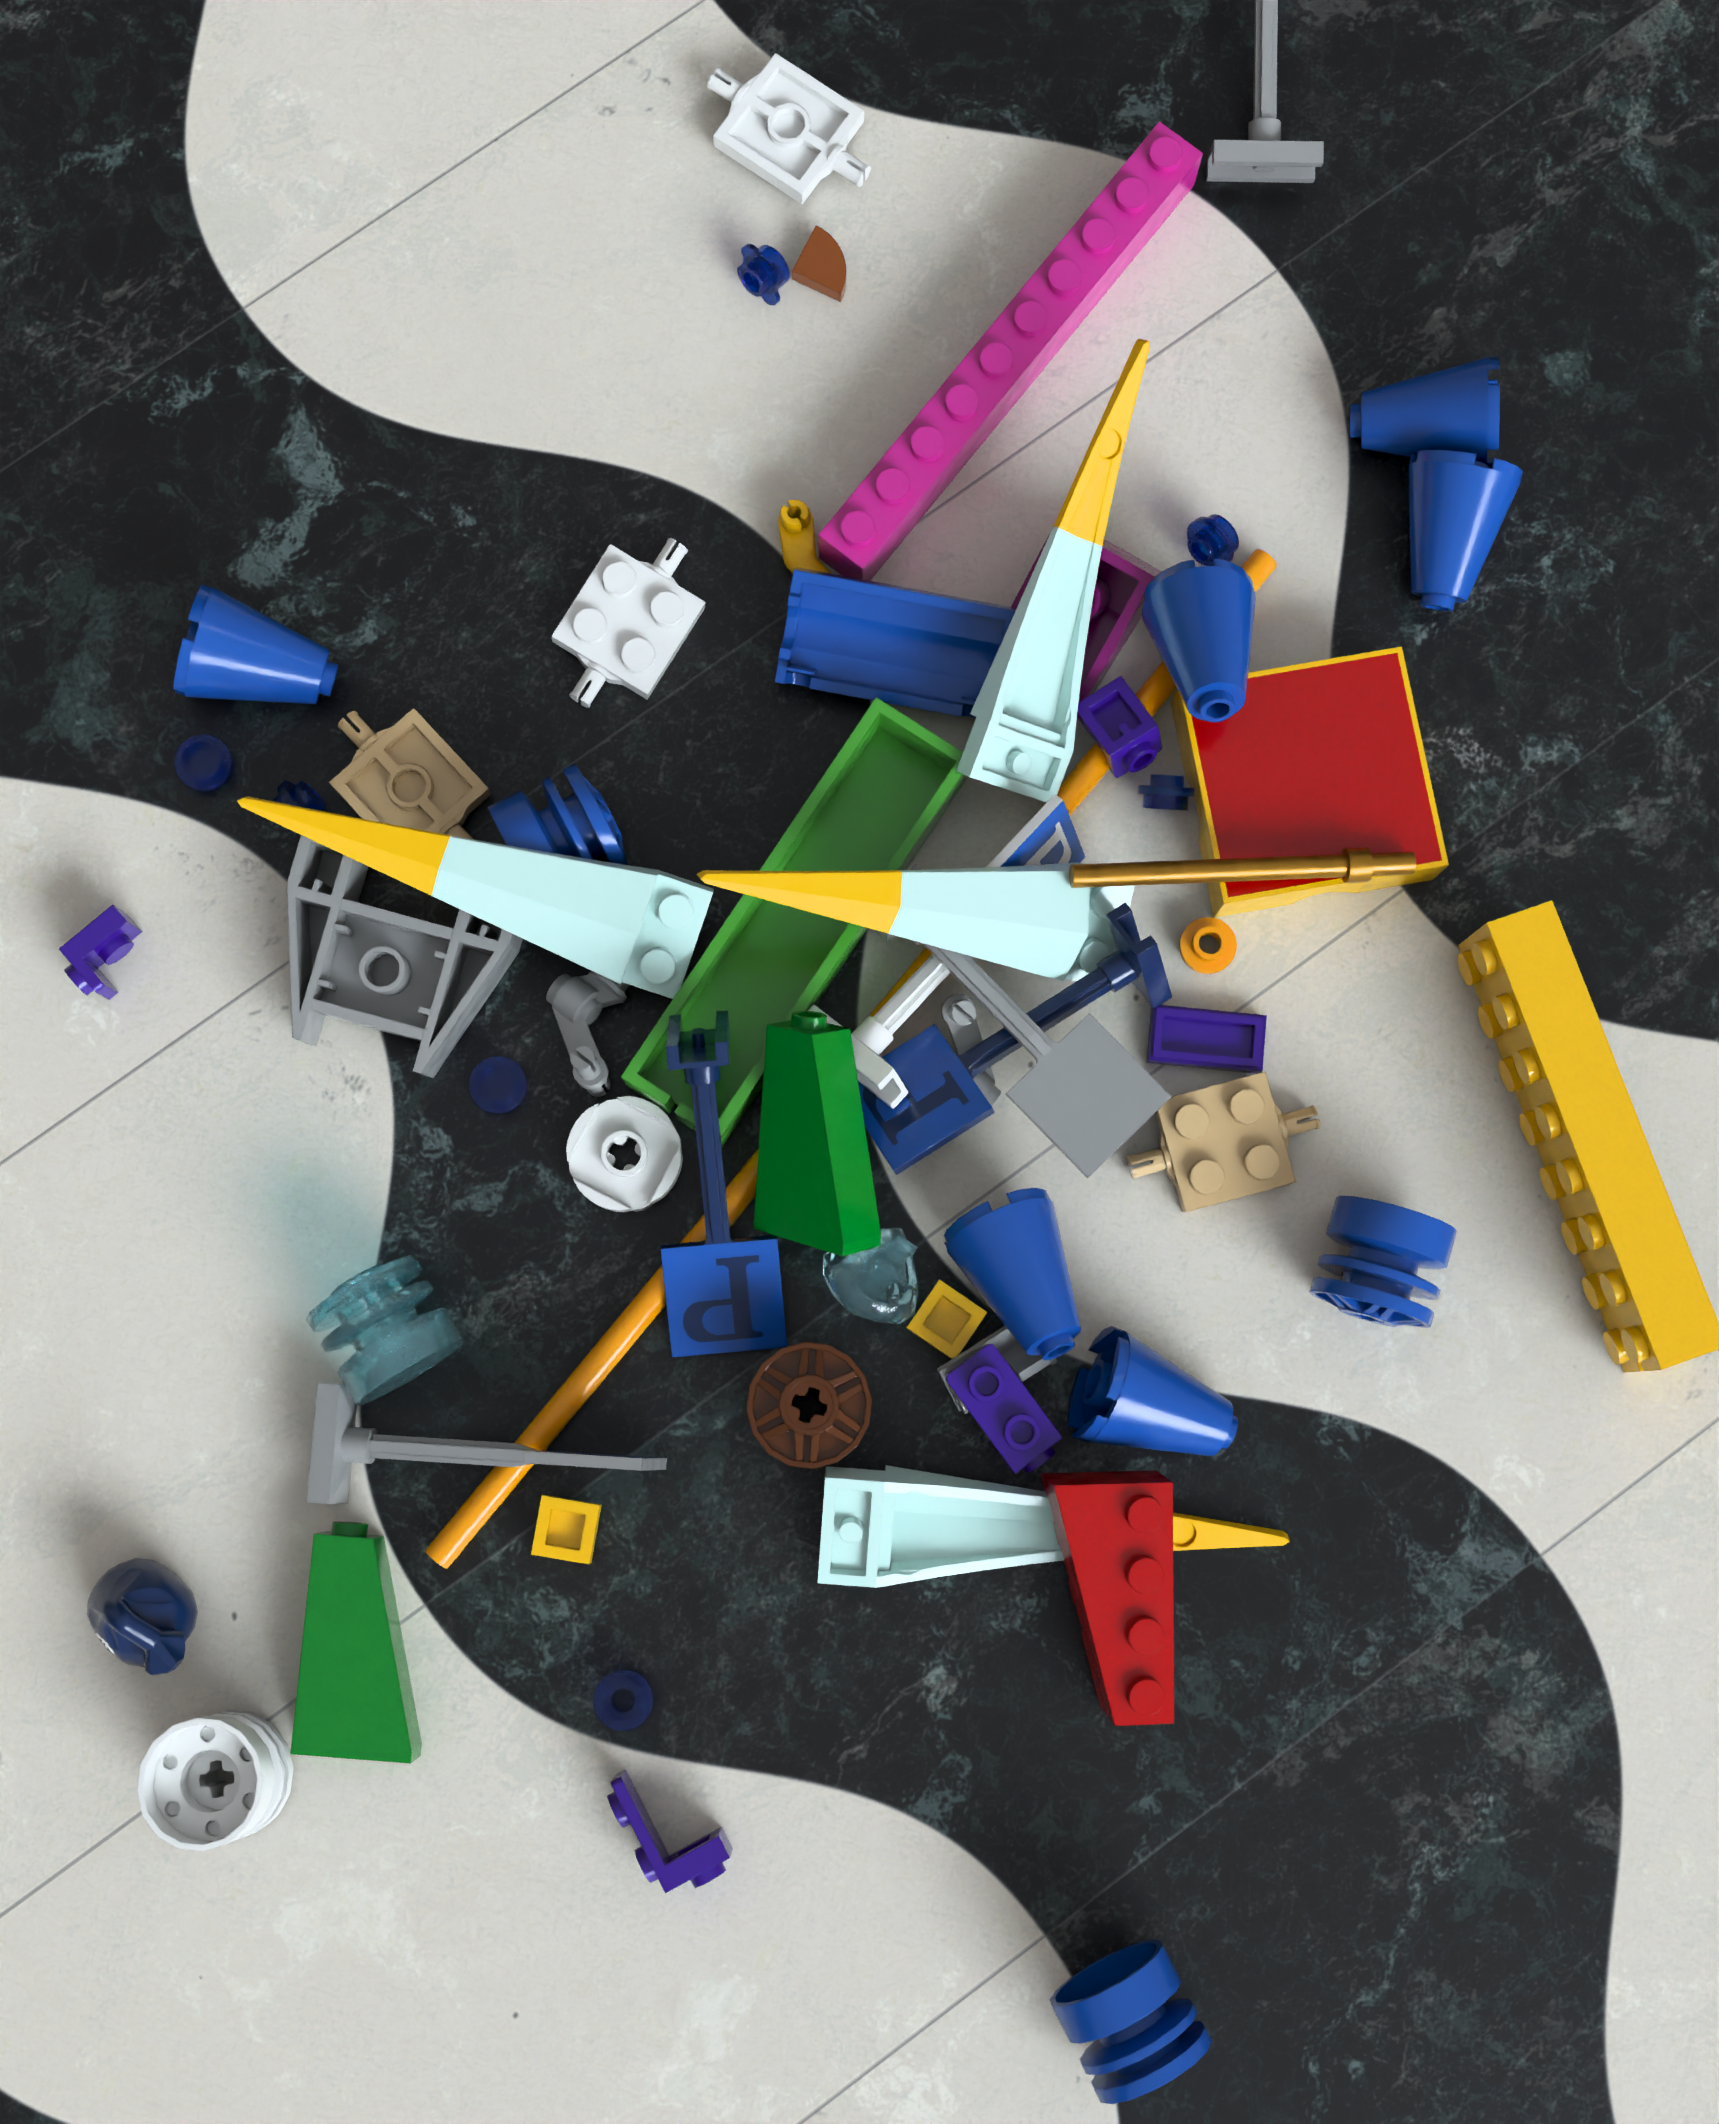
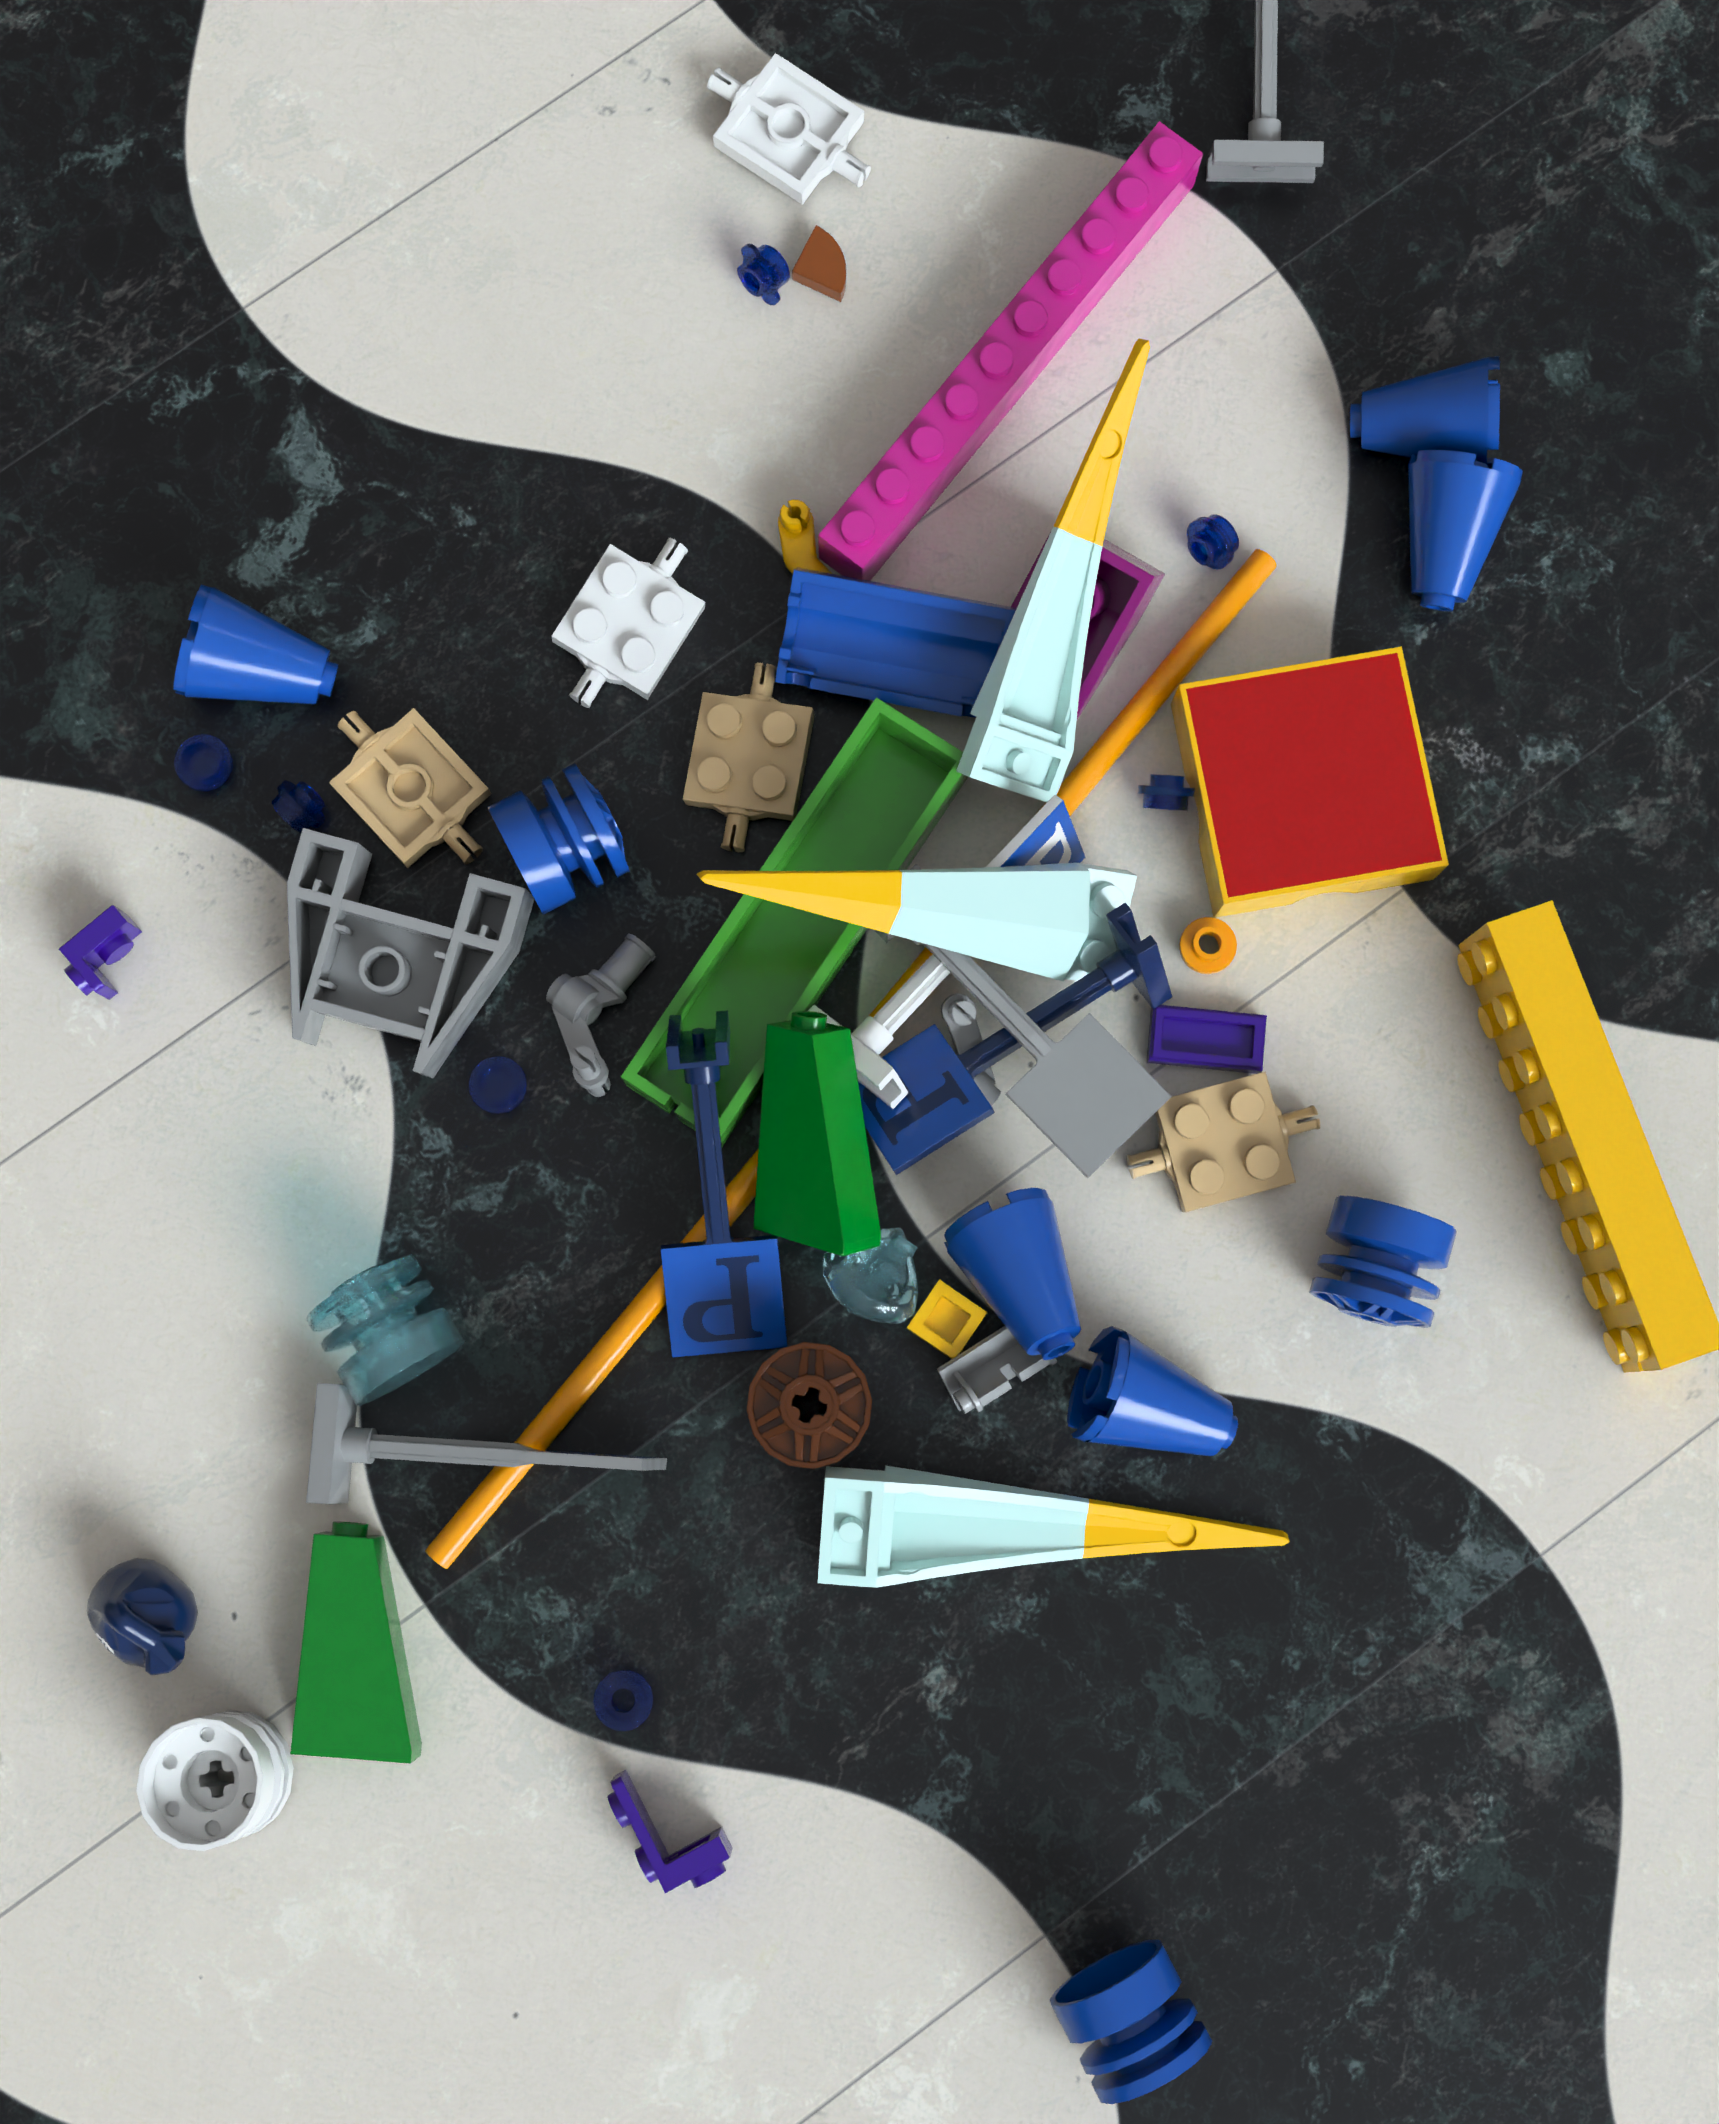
light aqua plate [237,796,714,999] -> none
yellow plate [531,1495,602,1564] -> none
white plate [566,1096,683,1212] -> none
dark purple bracket [946,1344,1063,1474] -> none
red wedge [1040,1470,1174,1726] -> none
pearl gold bar [1069,847,1416,888] -> none
dark purple bracket [1077,676,1163,778] -> none
blue cone [1142,559,1256,722] -> none
none -> tan plate [683,663,815,852]

